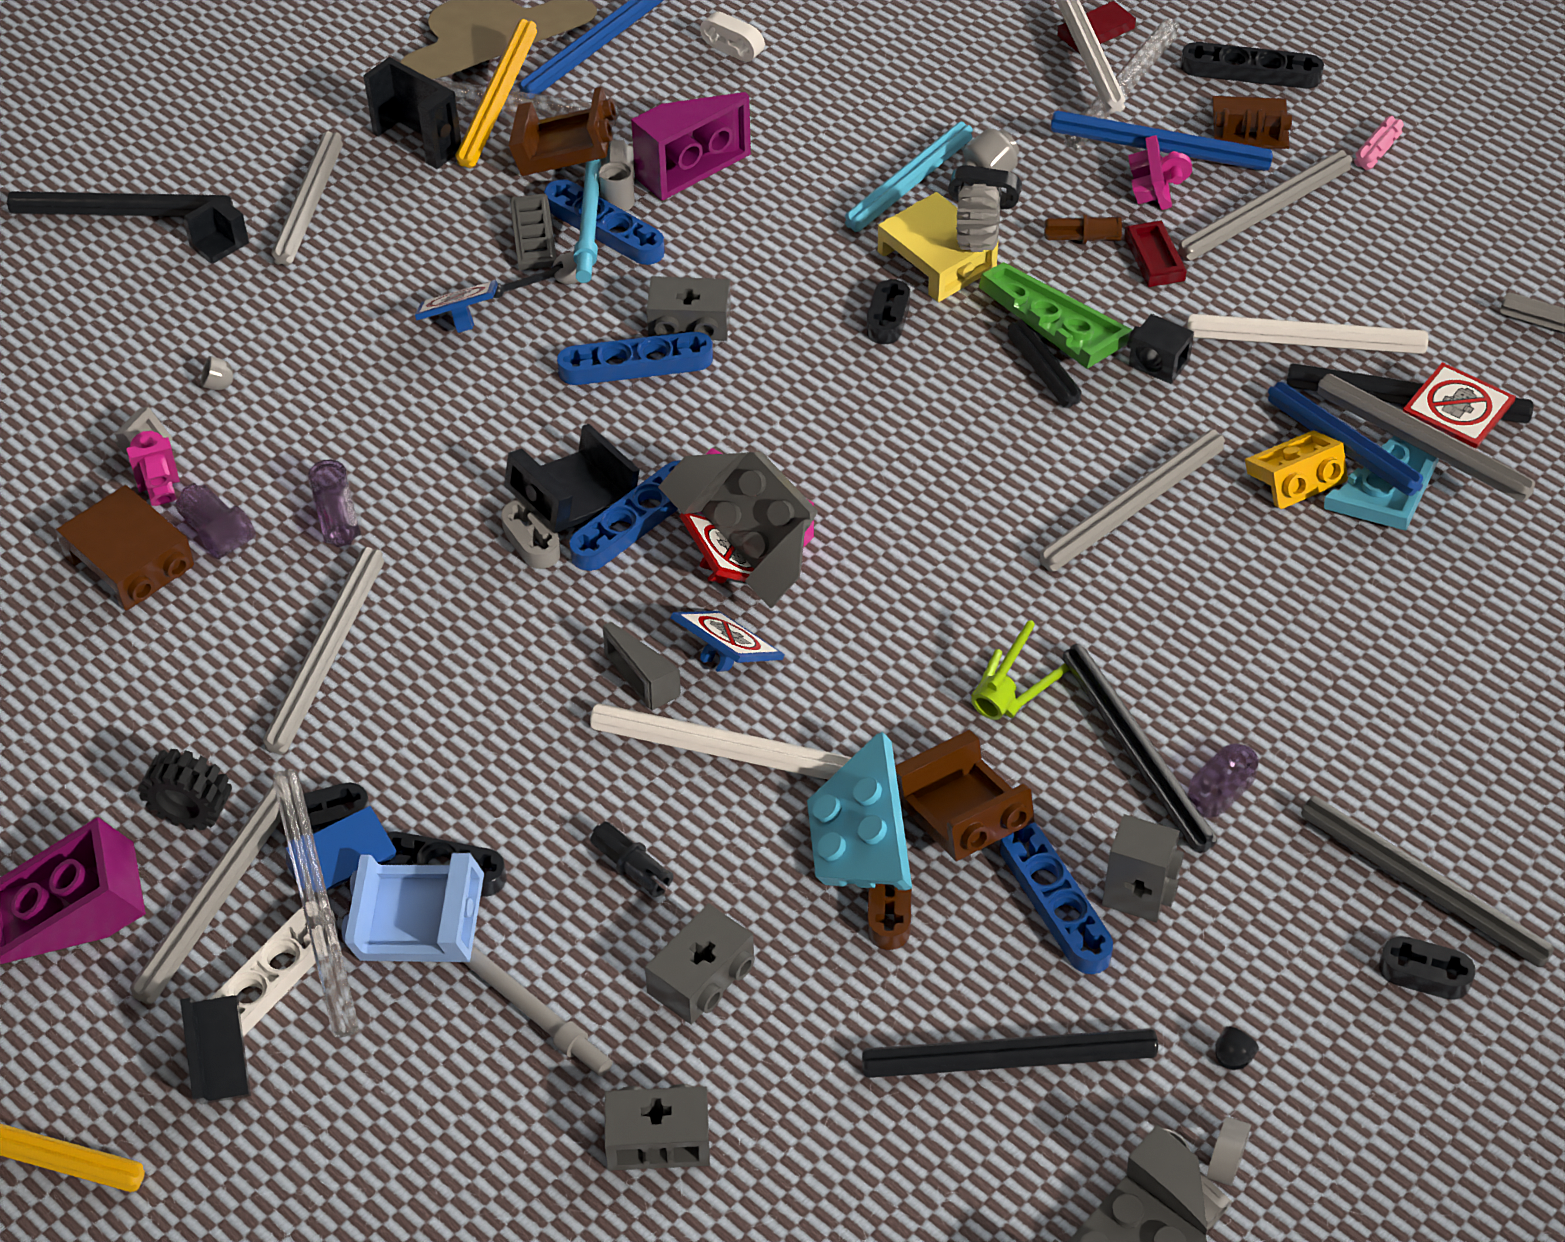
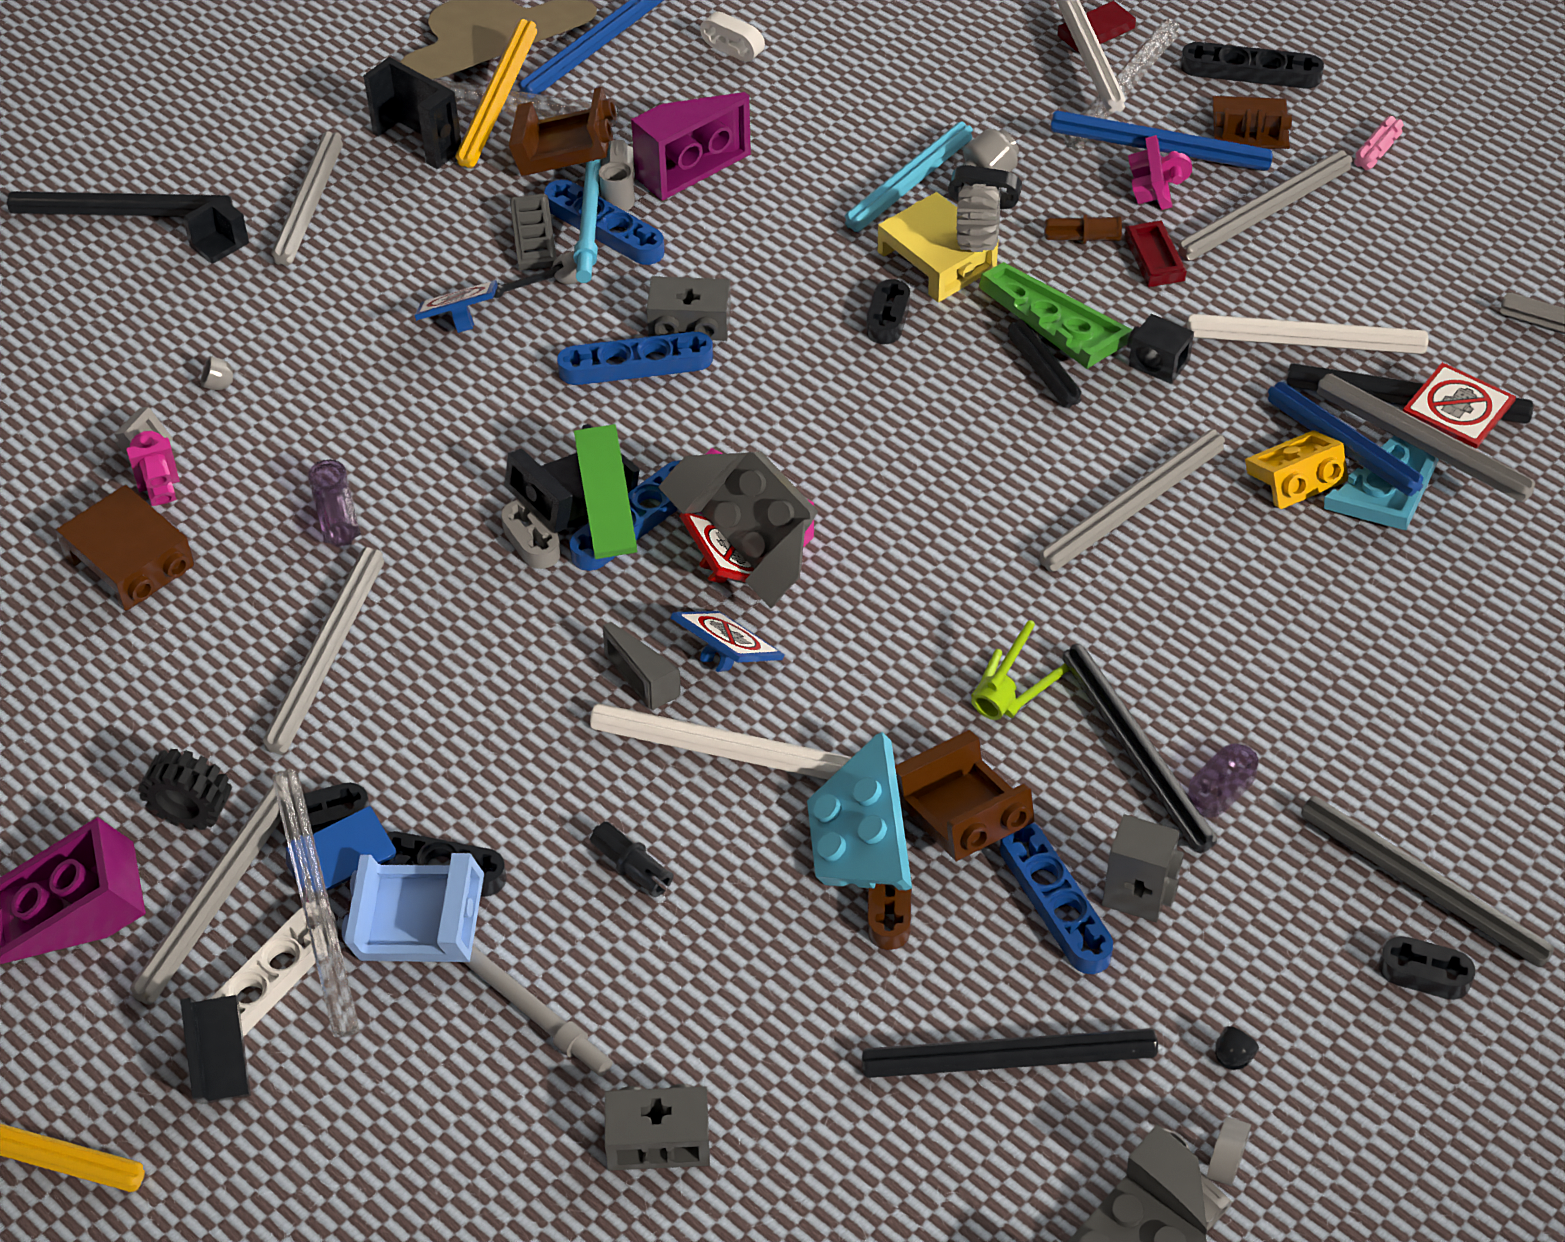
clear purple piece [175,483,256,560] -> none
dark grey brick [645,903,755,1025] -> none
none -> bright green slope [574,424,638,559]

